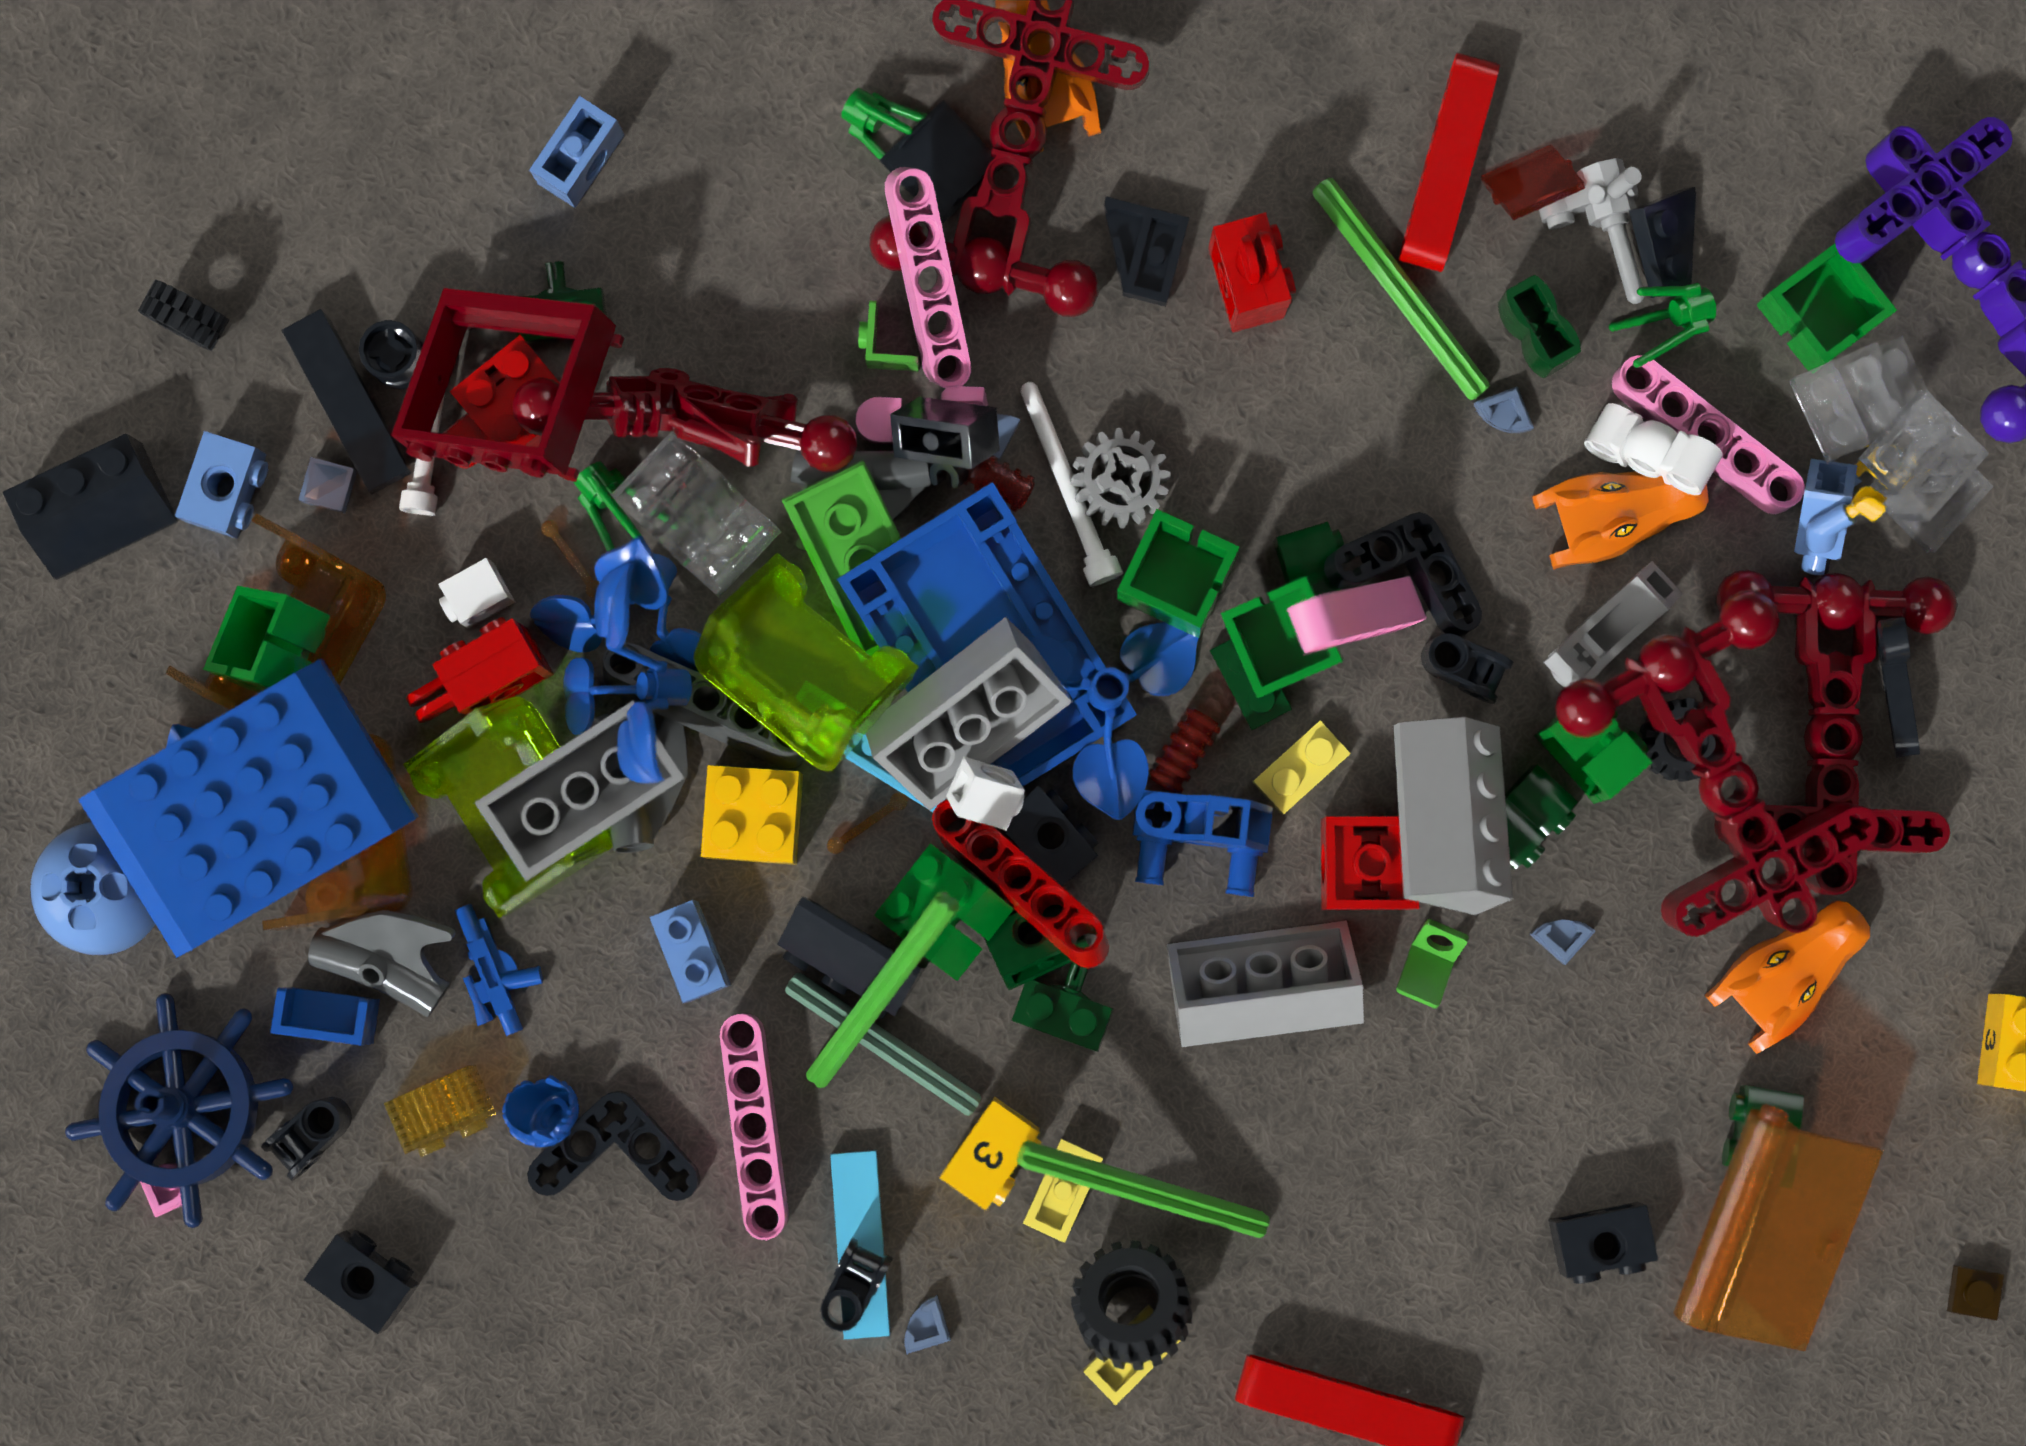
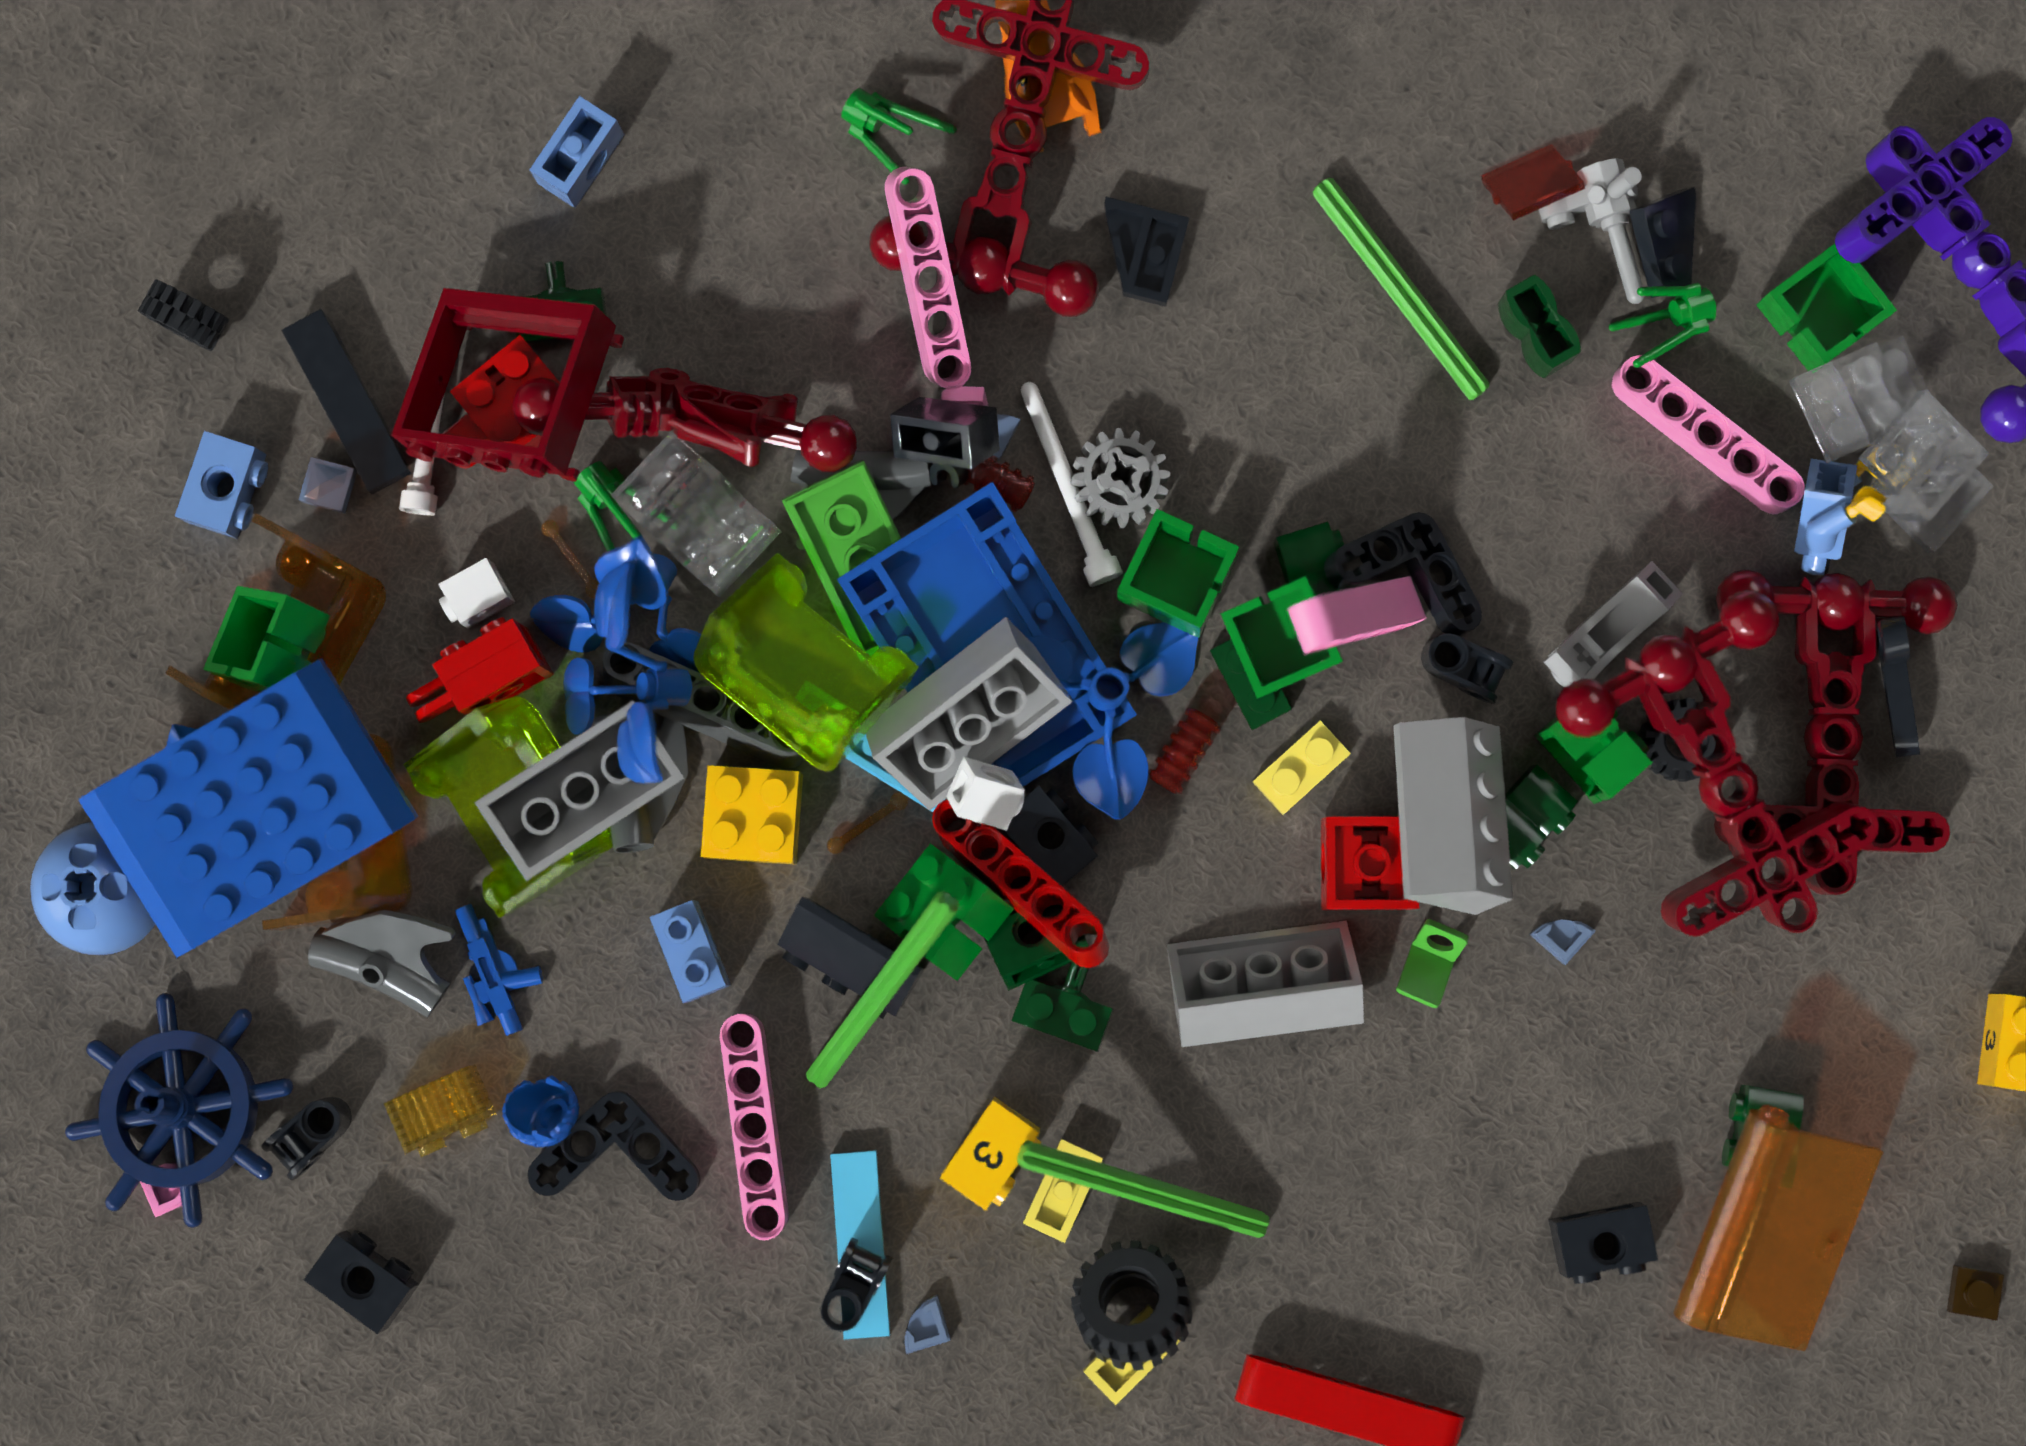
black slope [2,433,178,580] -> none
blue panel [270,987,380,1046] -> none
black wheel [359,320,423,390] -> none
sand green axle [785,973,982,1116] -> none
bright pink tile [856,397,902,445] -> none
bright green bracket [858,300,919,371] -> none
black piece [879,100,1004,224] -> none
blue piece [1132,790,1273,897] -> none
red brick [1208,212,1296,333] -> none
red beam [1398,53,1500,272] -> none
sand blue tile [1474,386,1534,433] -> none
orange animal [1531,471,1709,570] -> none
white piece [1584,403,1723,496] -> none
orange animal [1705,900,1870,1054] -> none

